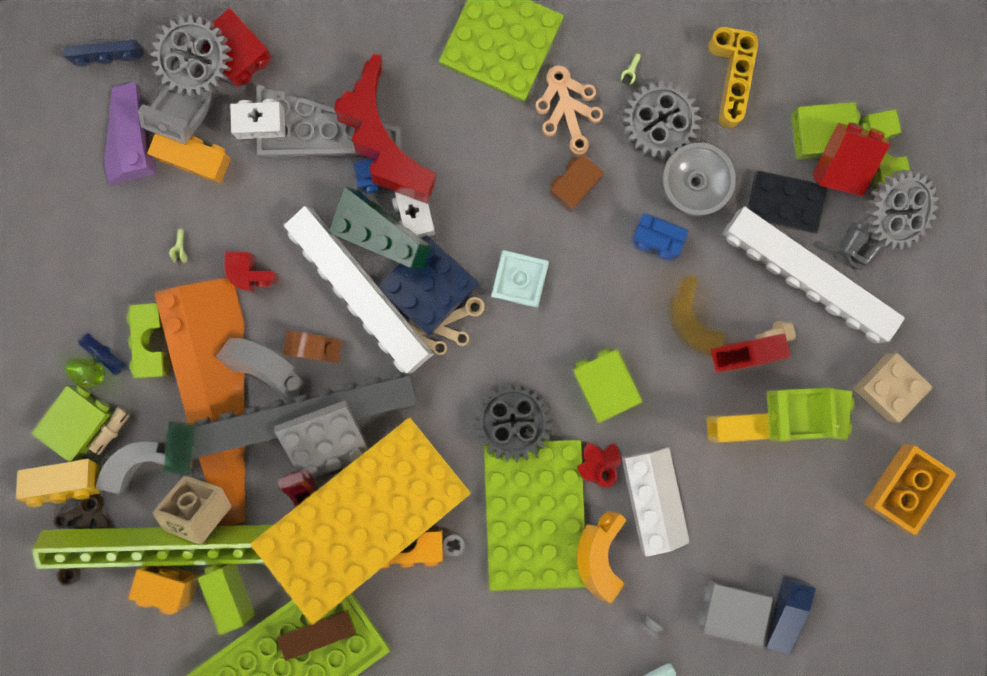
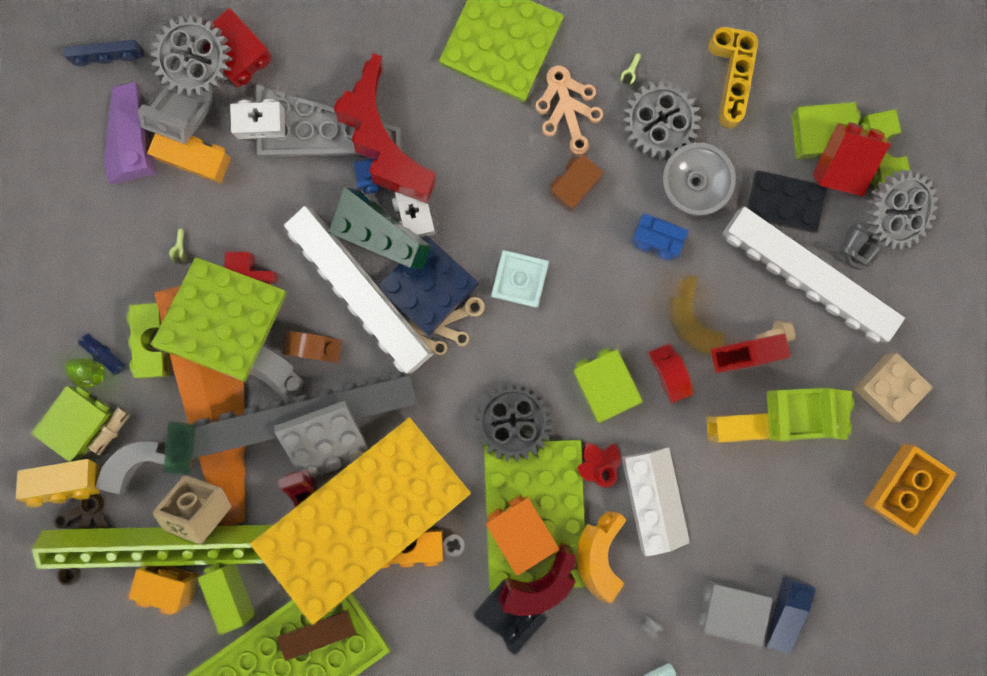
none -> lime plate [151,257,287,382]
none -> black bracket [474,579,548,656]
none -> orange brick [485,495,560,576]
none -> dark red arch [498,543,576,616]
none -> red brick [648,343,693,404]

